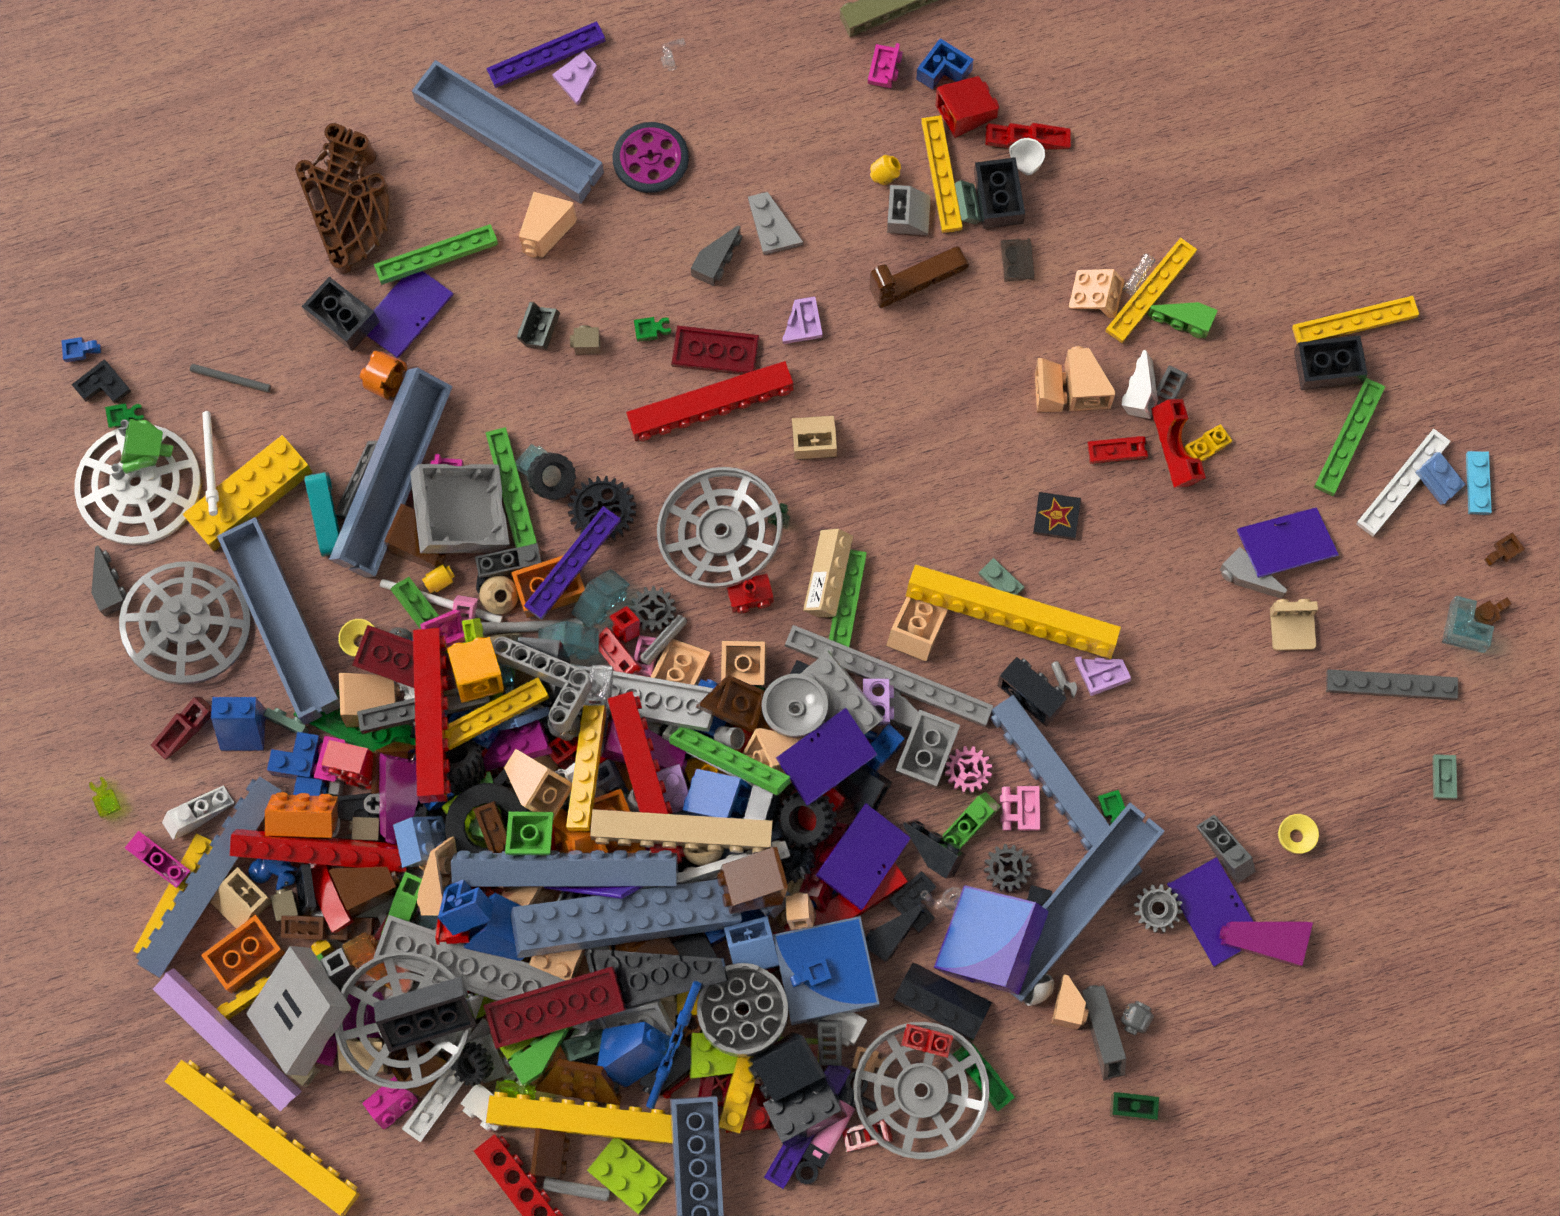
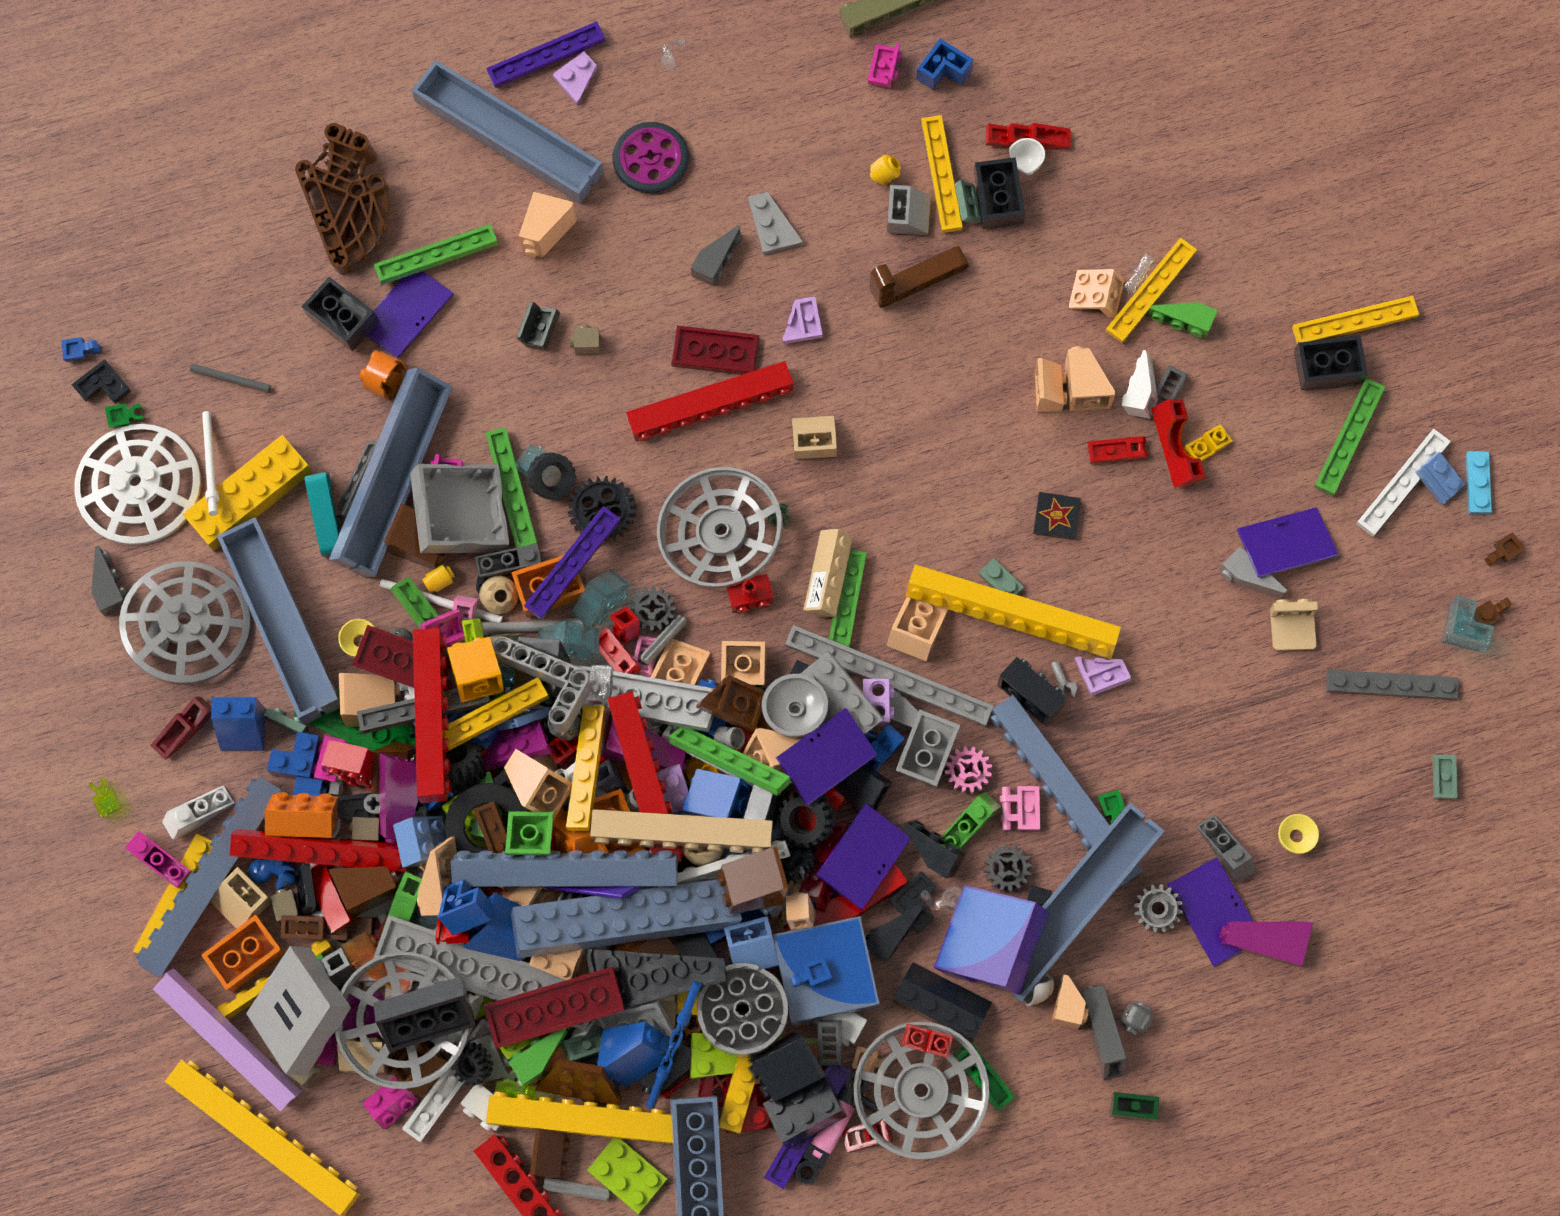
bright green torso [111,419,173,480] -> none
green plate [634,317,671,342] -> none
red slope [935,76,1000,138] -> none
clear smoke plate [1000,238,1034,282] -> none

